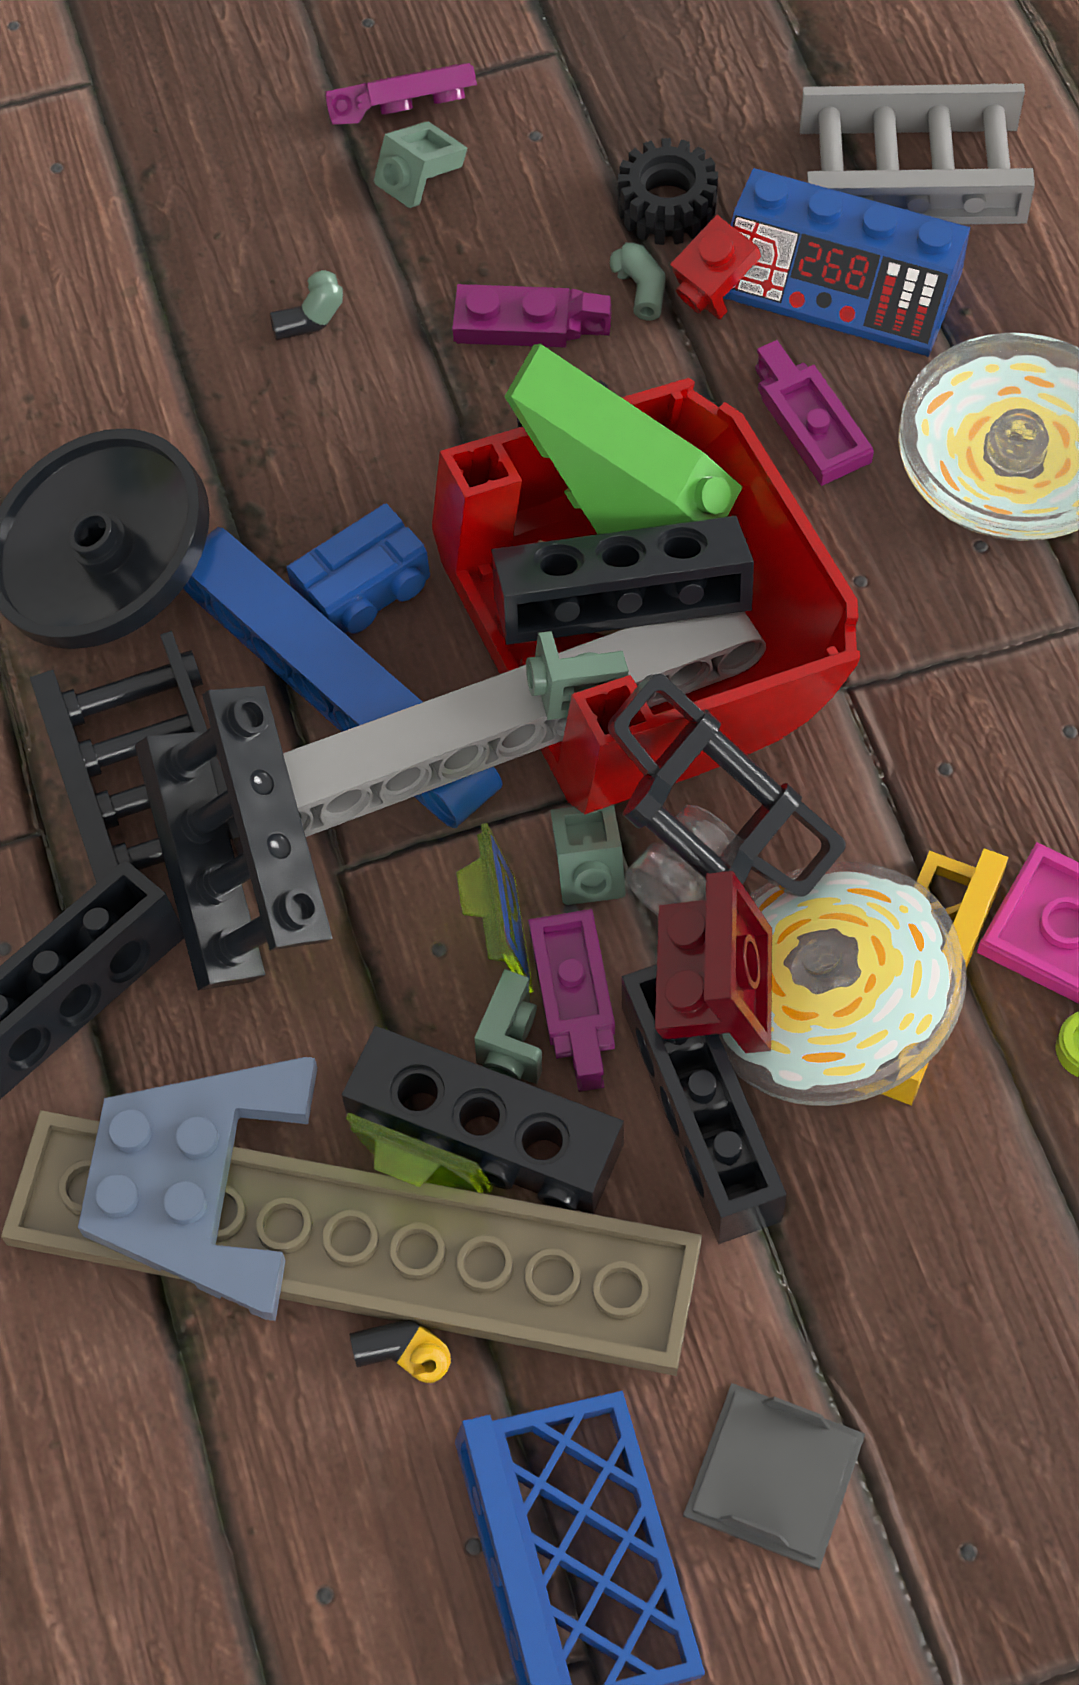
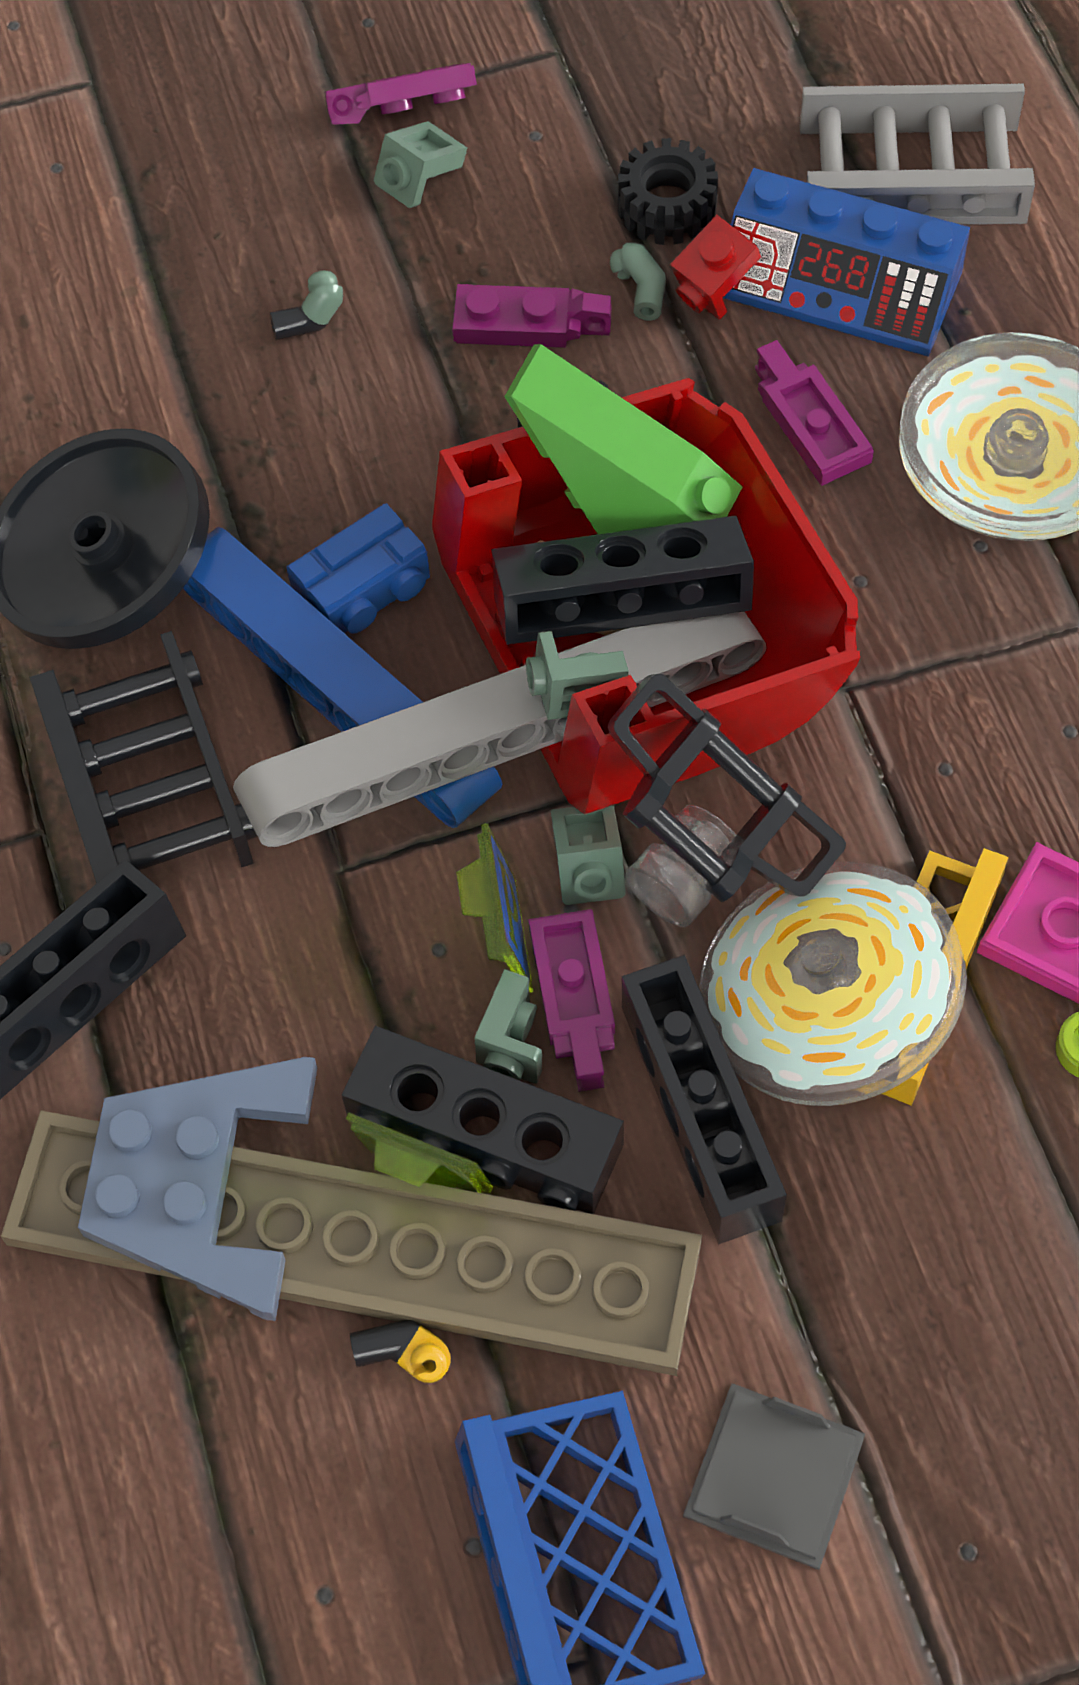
black fence [135,686,333,991] -> none
dark red bracket [655,871,772,1053] -> none

